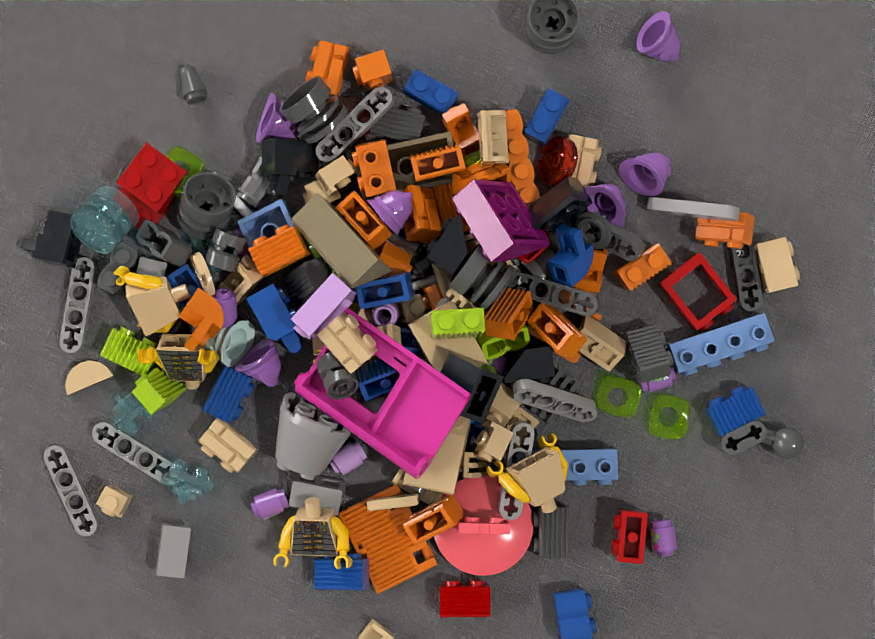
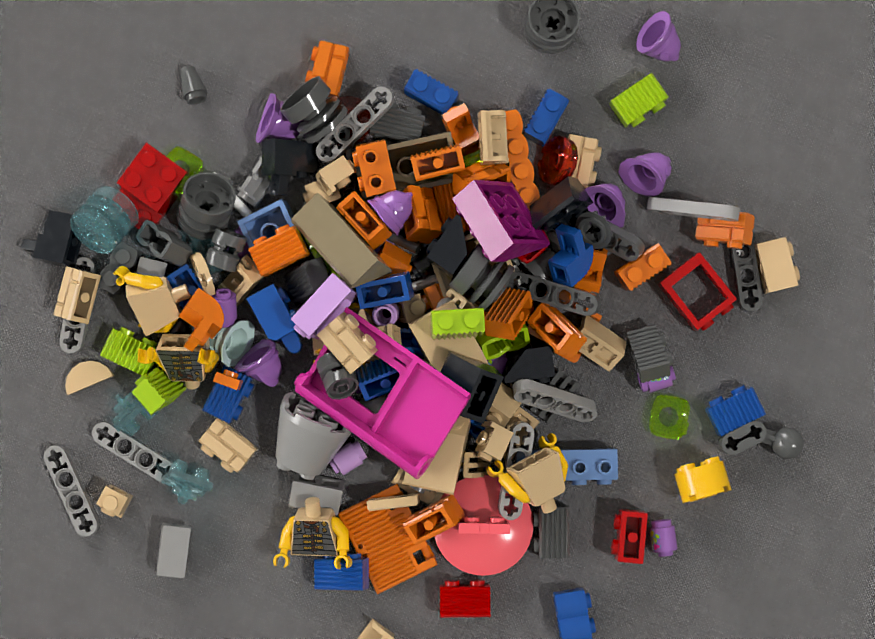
medium lavender brick [251,489,290,520] -> none
orange brick [352,49,393,92] -> none
clear neon green piece [596,376,641,418] -> none
medium blue brick [666,313,775,376] -> none
none -> tan brick [54,266,101,324]
none -> orange plate [213,369,243,390]
none -> lime brick [609,73,669,128]
none -> yellow brick [674,456,732,504]

